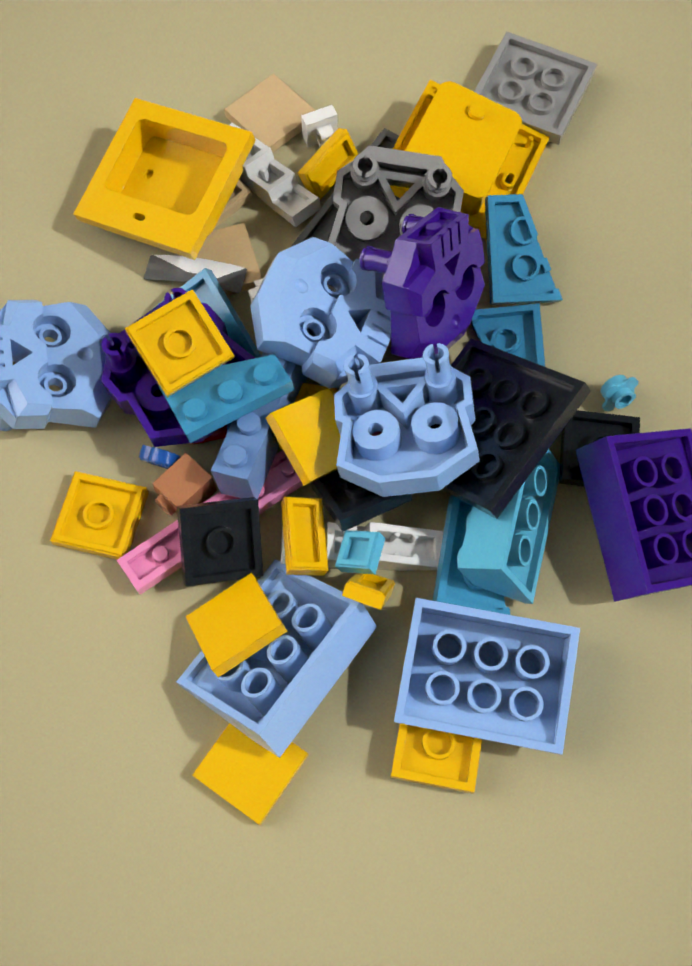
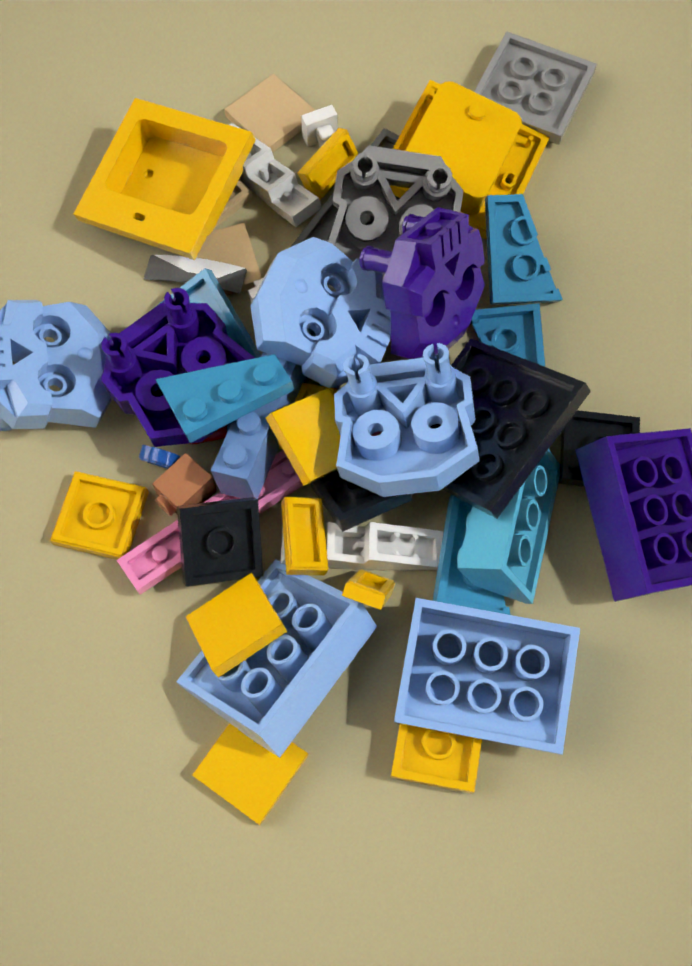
yellow tile [125,289,235,398] -> none
medium azure tile [335,530,385,575] -> none
medium azure plate [600,375,639,411] -> none

